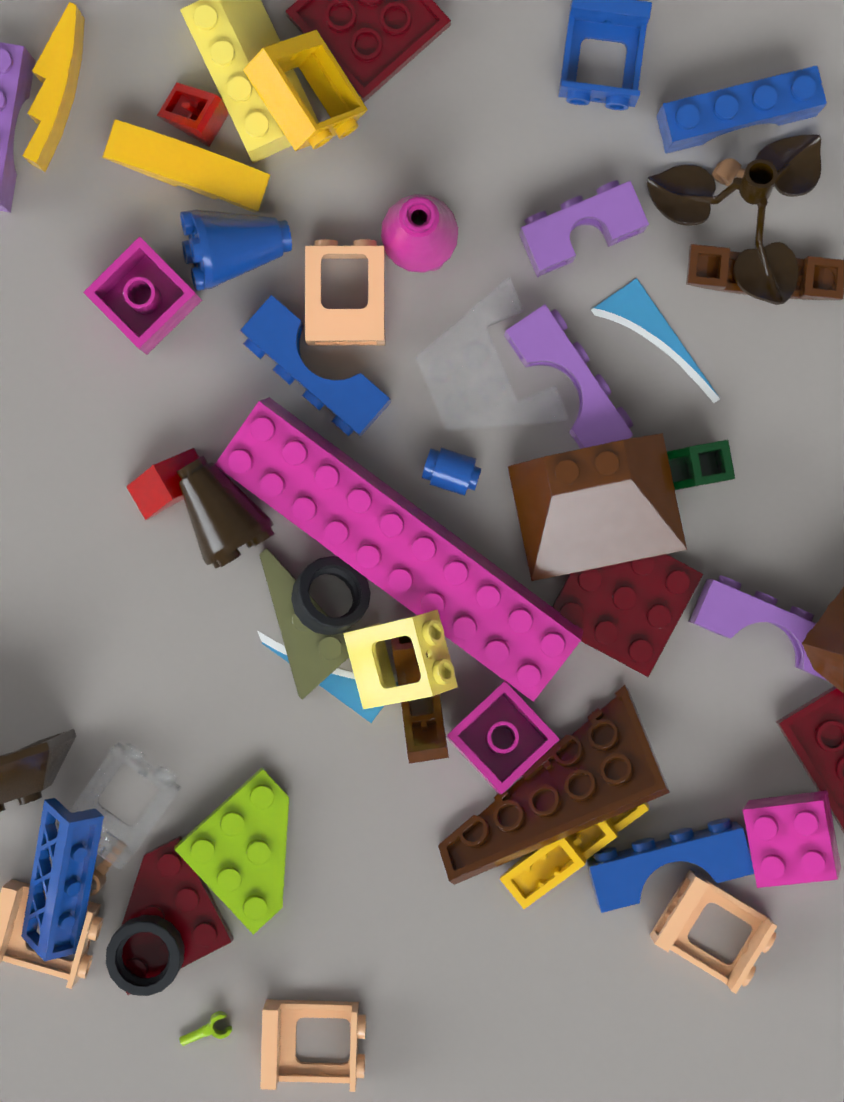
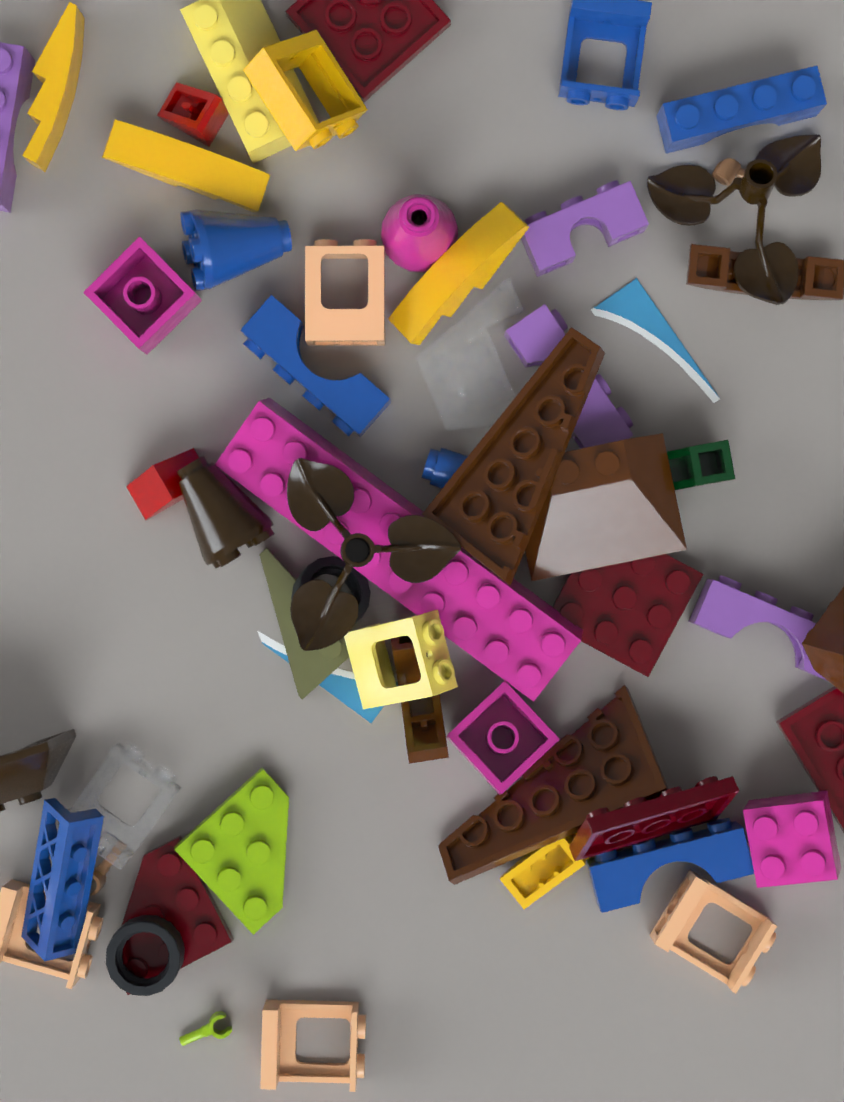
none -> dark brown plant [287,458,461,651]
none -> yellow slope [388,202,529,345]
none -> reddish brown wing [421,327,605,586]
none -> dark red plate [569,776,740,862]

